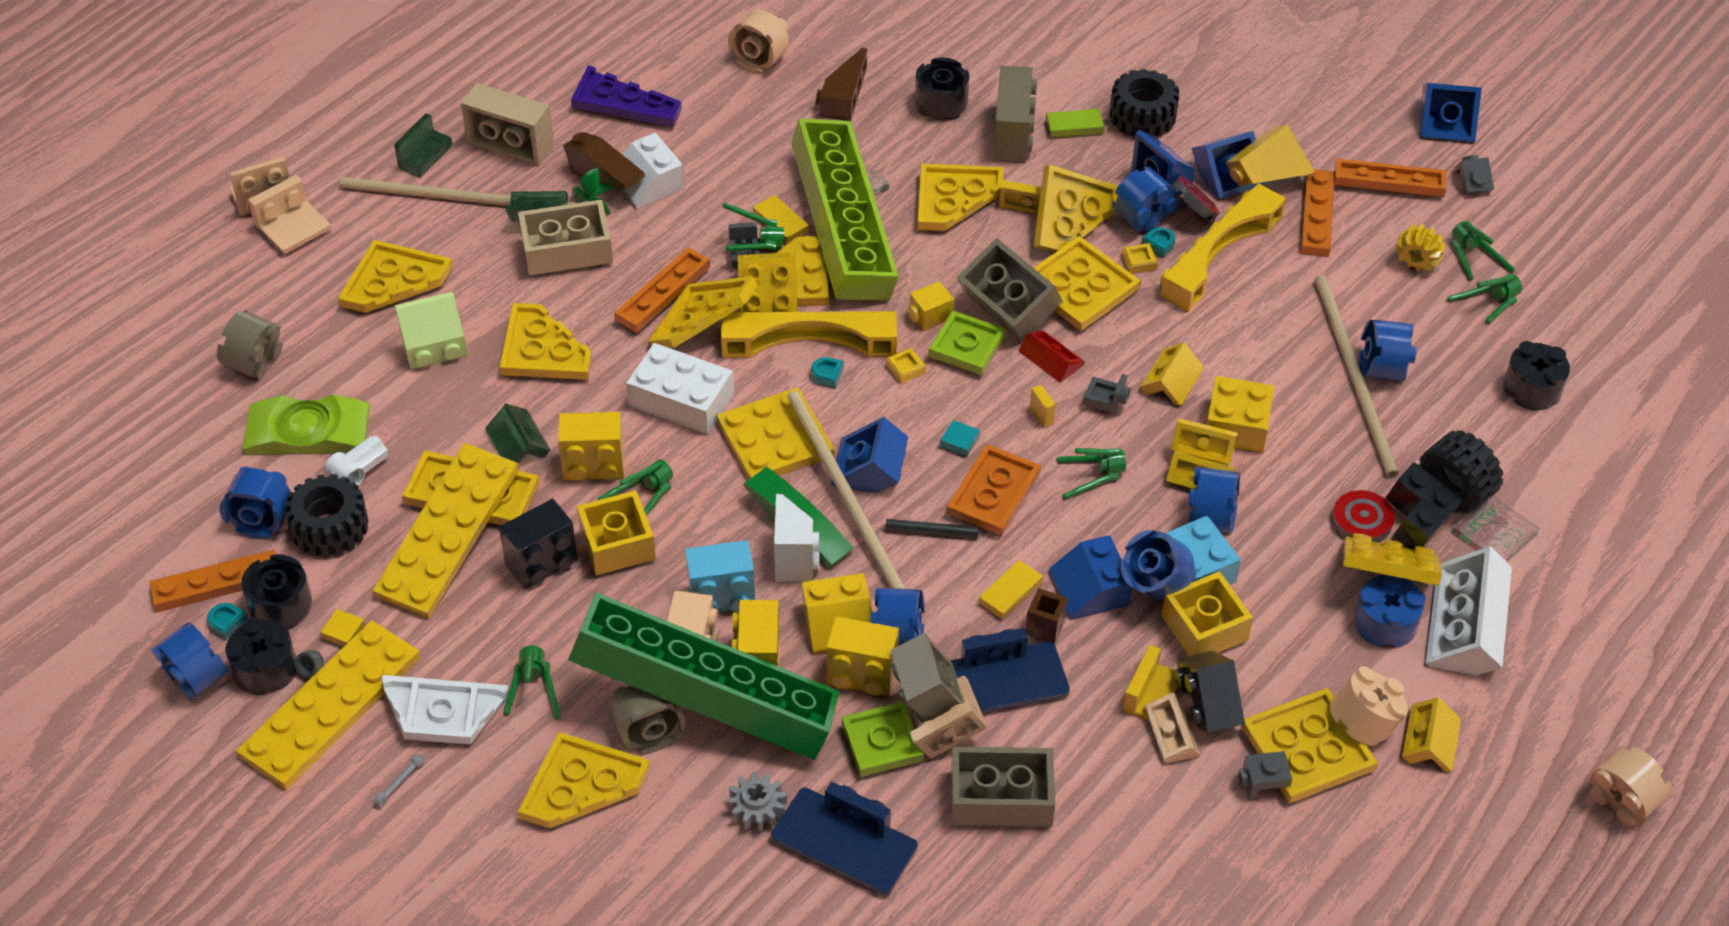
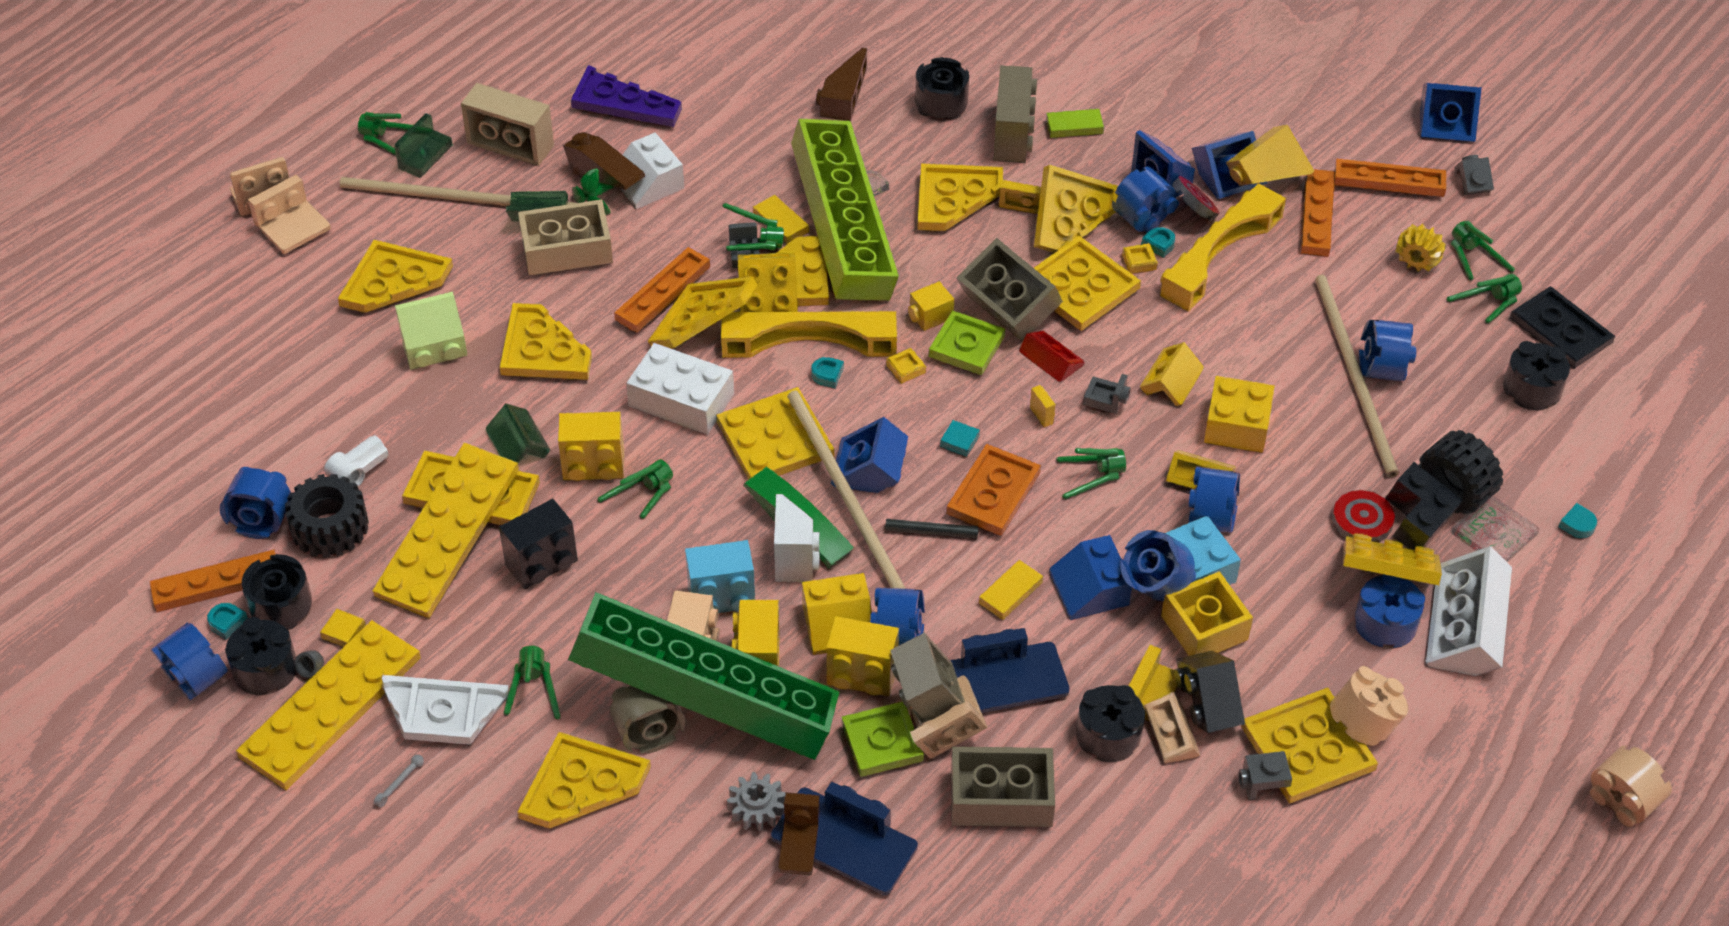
dark tan brick [217,310,283,380] -> none
lime slope [242,394,370,455] -> none
yellow brick [576,490,656,575] -> none
light nougat brick [728,9,789,72] -> none
reddish brown brick [1025,588,1068,644] -> none
black tyre [1109,69,1180,137] -> none
yellow panel [1171,418,1238,464] -> none
yellow panel [1402,697,1461,772] -> none
none -> green plant [358,112,430,158]
none -> reddish brown bracket [778,792,820,876]
none -> black brick [1076,685,1145,762]
none -> black tile [1510,286,1615,369]
none -> teal tile [1558,503,1597,538]

